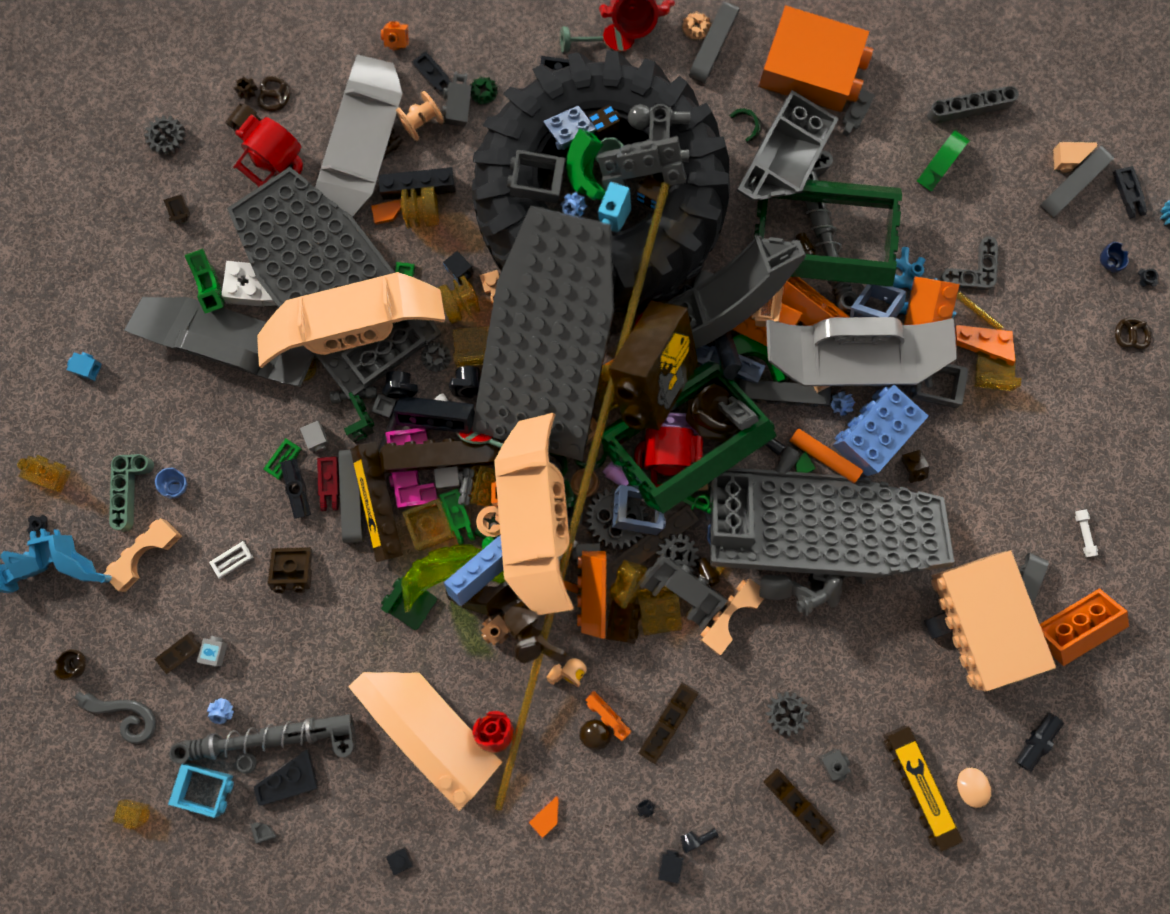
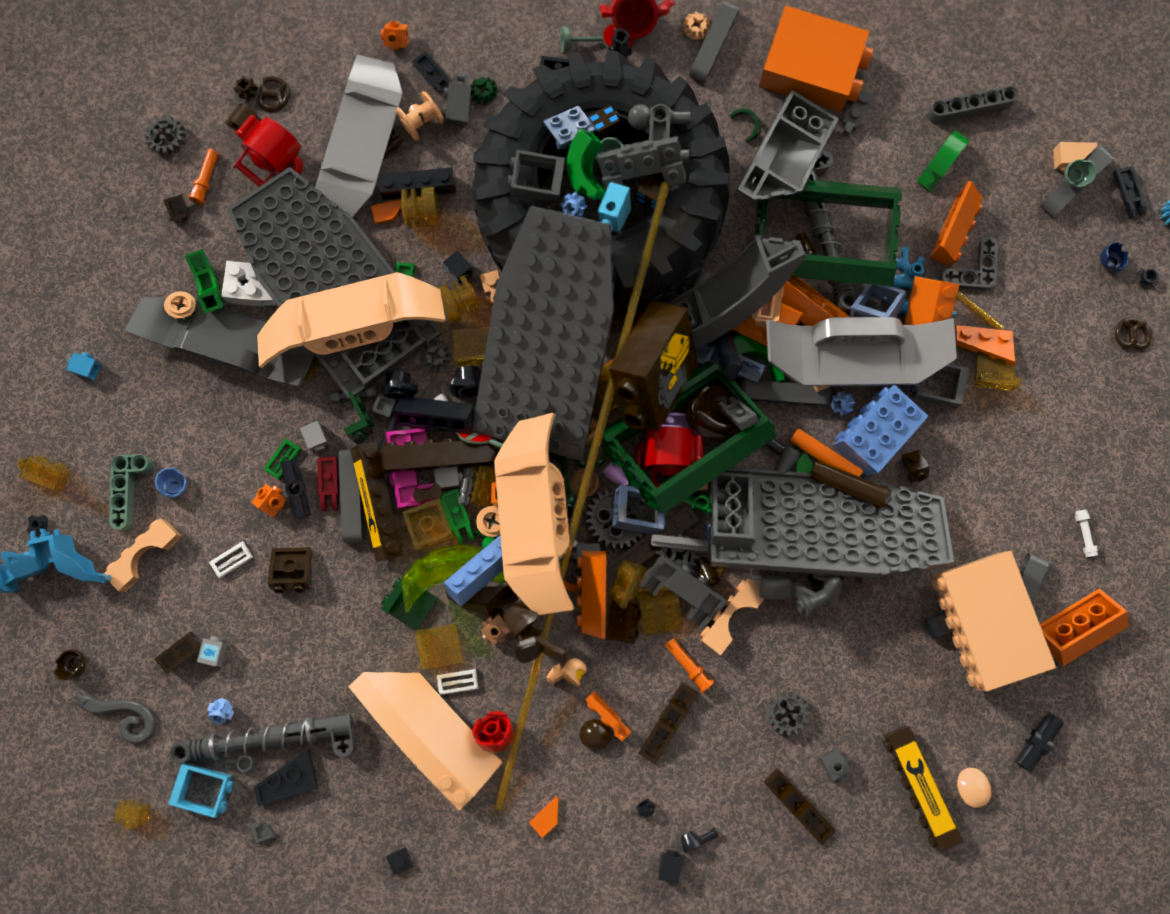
none -> light nougat gear [164,292,196,320]
none -> orange pin [188,149,219,205]
none -> orange brick [252,484,287,518]
none -> dark brown piece [413,484,442,504]
none -> clear yellow bracket [414,624,463,670]
none -> white tile [437,669,479,695]
none -> black piece [608,28,632,61]
none -> light grey axle [651,534,709,552]
none -> orange pin [665,638,714,693]
none -> dark brown brick [811,460,892,508]
none -> orange slope [929,181,983,267]
none -> sand green hair [1064,159,1097,188]

